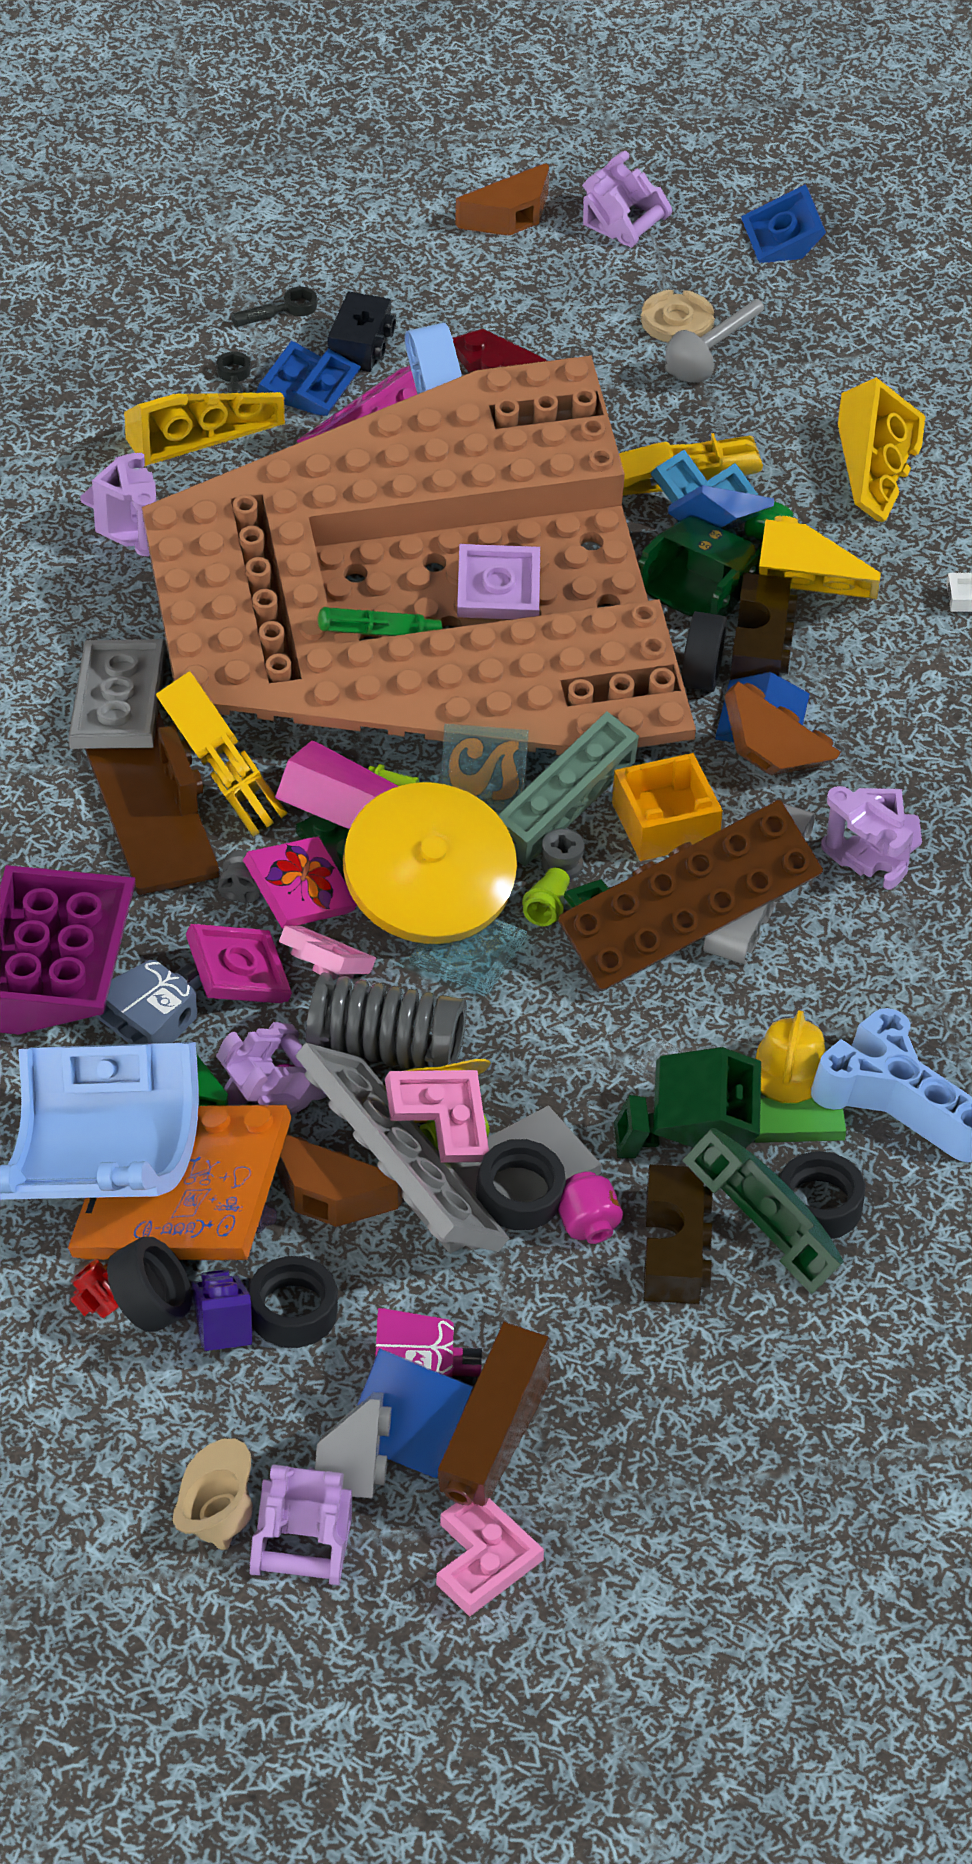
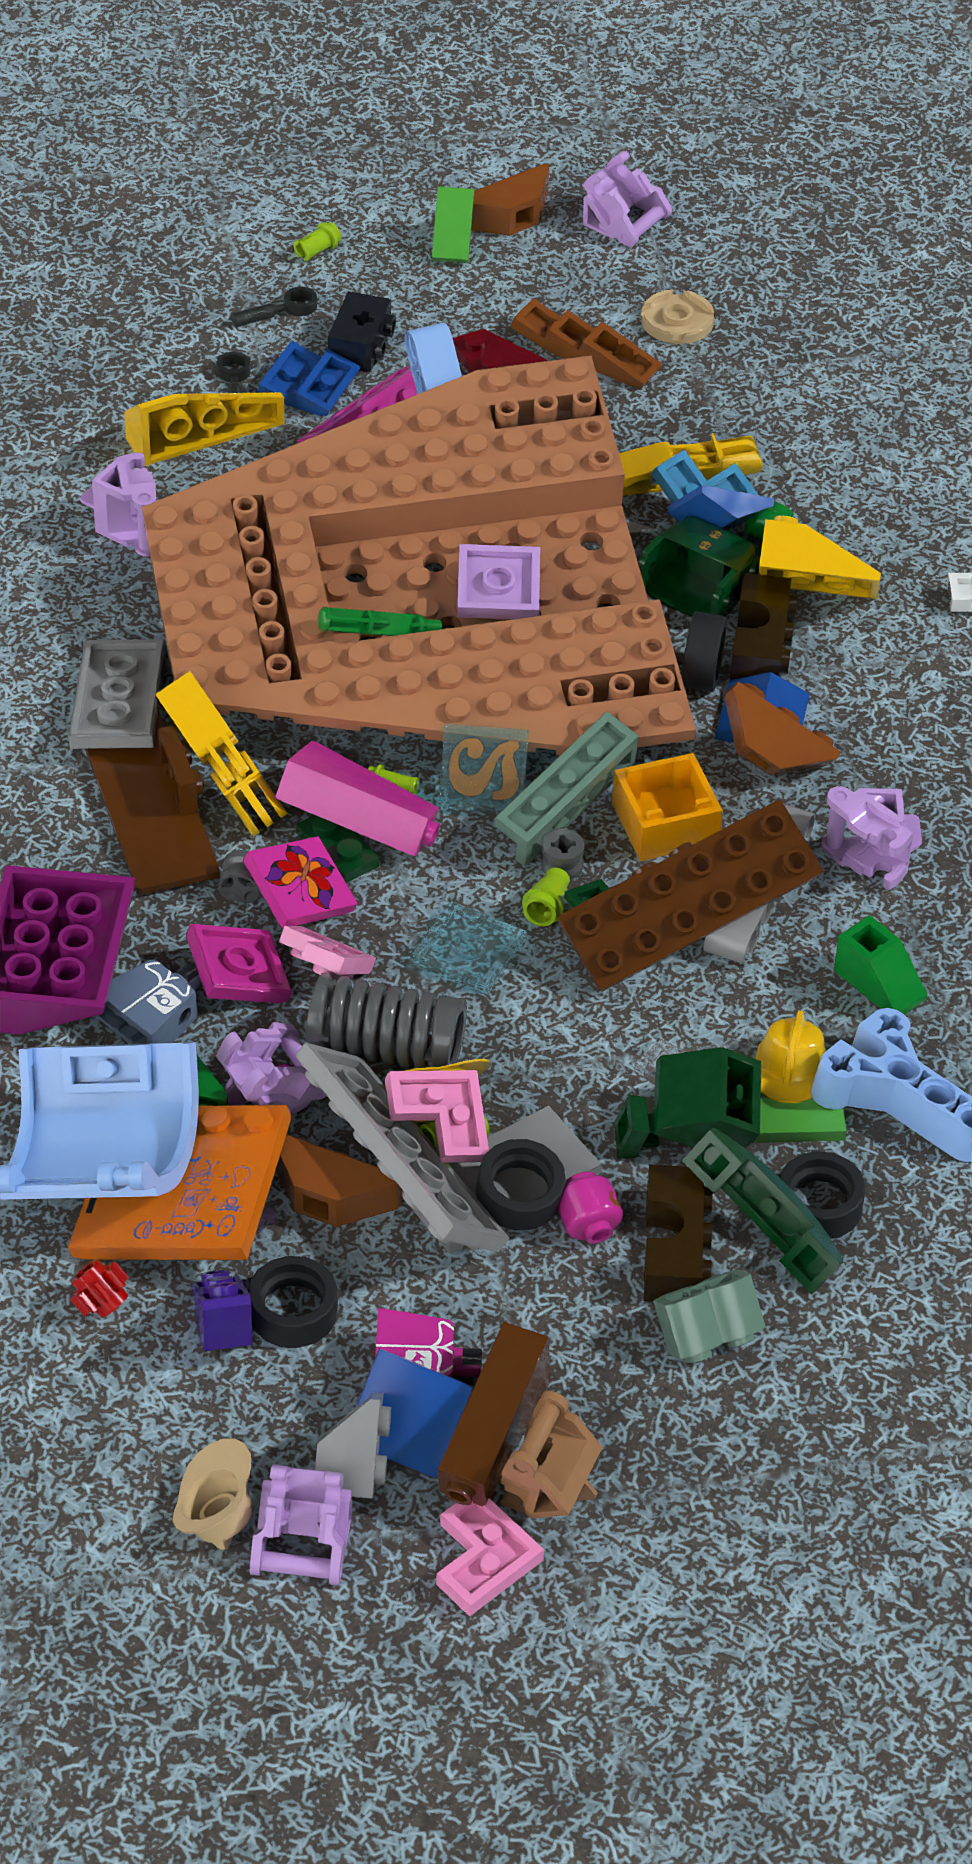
black tyre [107,1236,192,1332] -> none
yellow dish [343,782,517,944] -> none
light grey piece [665,299,764,383] -> none
blue slope [741,184,826,263] -> none
yellow wedge [837,377,926,522] -> none
none -> lime pin [293,222,342,262]
none -> bright green tile [432,187,474,263]
none -> medium nougat piece [500,1391,603,1518]
none -> dark orange slope [510,298,662,389]
none -> sand green brick [653,1269,766,1363]
none -> green slope [834,915,927,1015]

